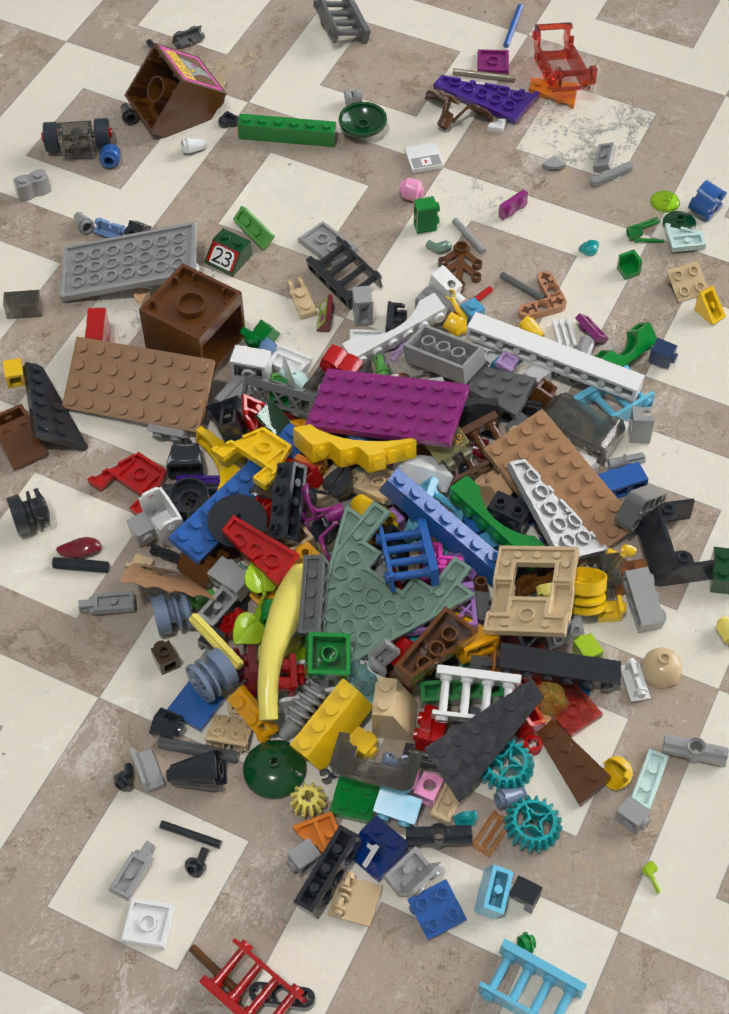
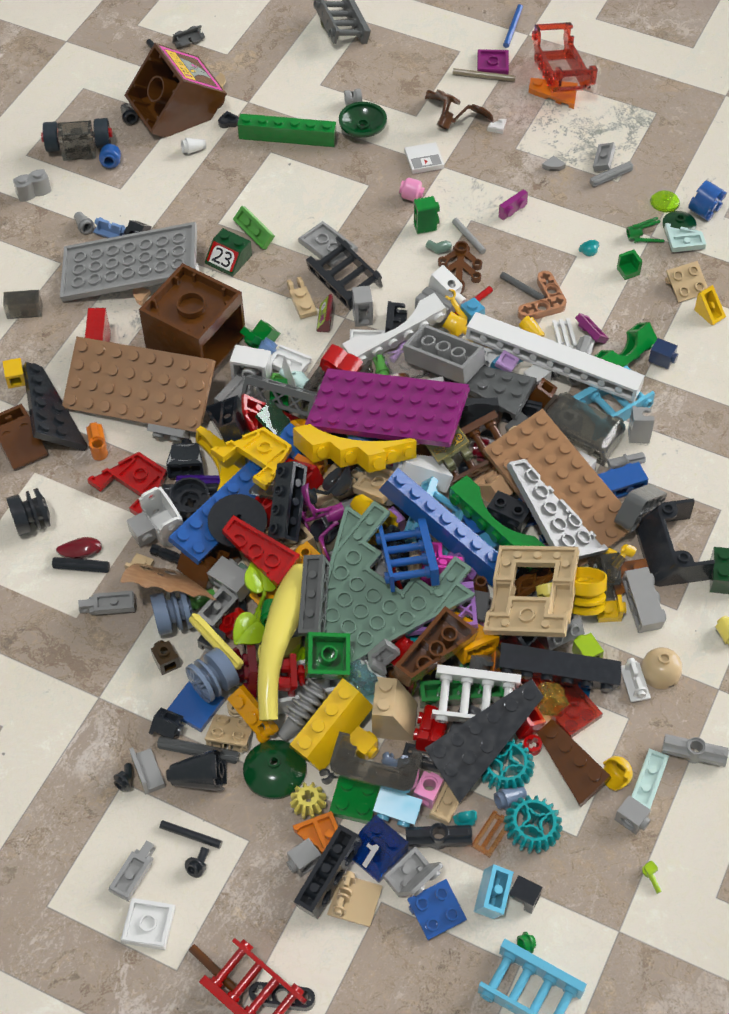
dark purple wing [433,75,539,124] -> none
none -> orange piece [86,422,108,461]

